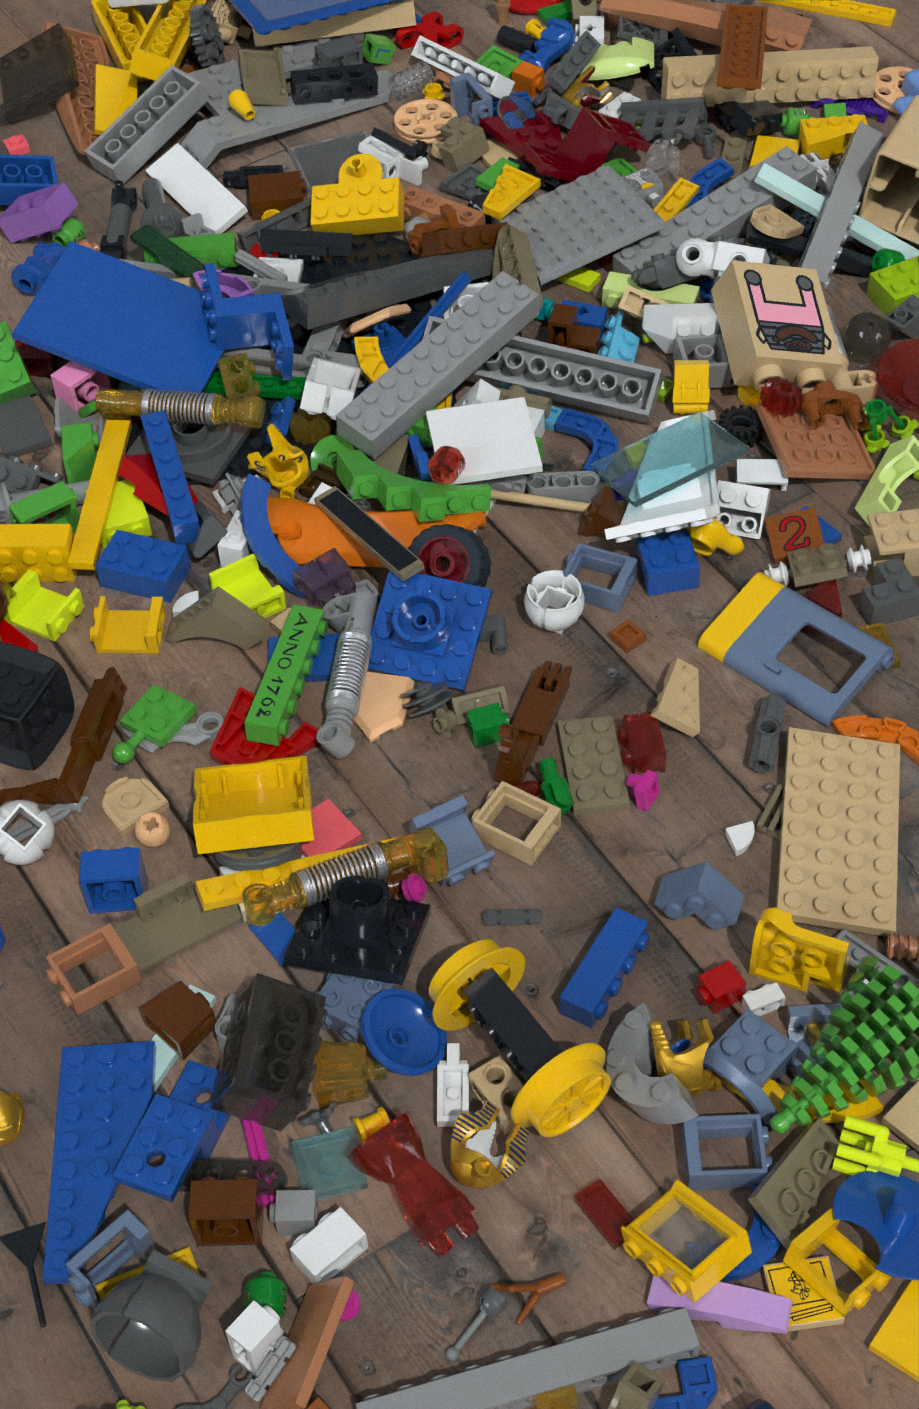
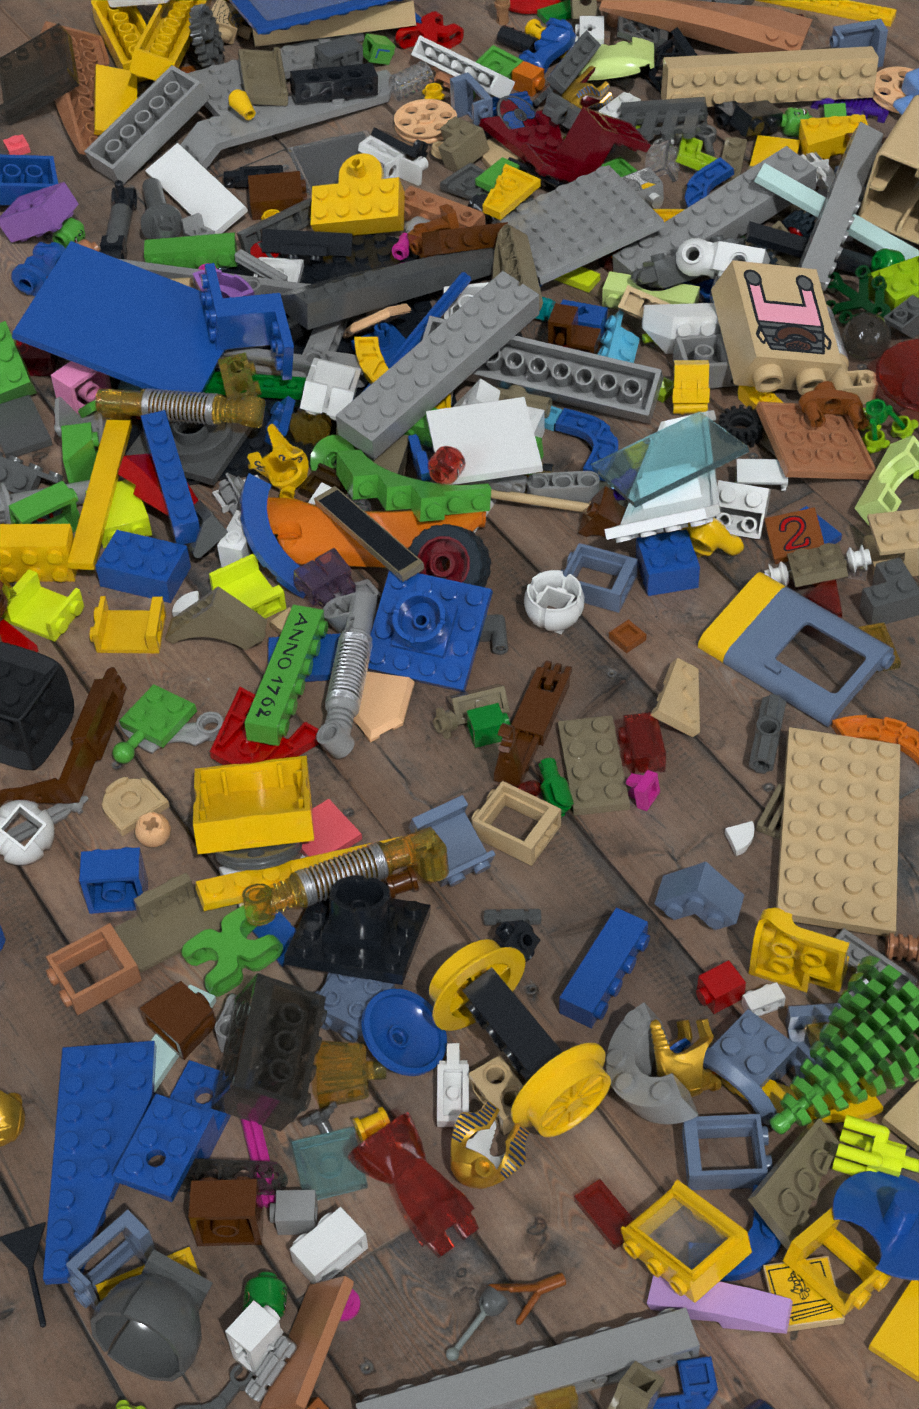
clear green tile [130,224,205,281] -> none
dark grey piece [400,681,453,717] -> none
dark pink plate [402,873,427,902] -> none
yellow tile [653,177,700,222] -> none
dark orange plate [717,4,768,91] -> none
tan tile [750,204,805,239] -> none
clear red gear [759,376,803,418] -> none
none -> bright green piece [182,904,283,997]
none -> dark pink pin [392,233,410,260]
none -> black brick [492,920,541,962]
none -> lime tile [675,135,717,171]
none -> dark green plant [826,265,891,327]
none -> sand blue panel [829,19,888,67]

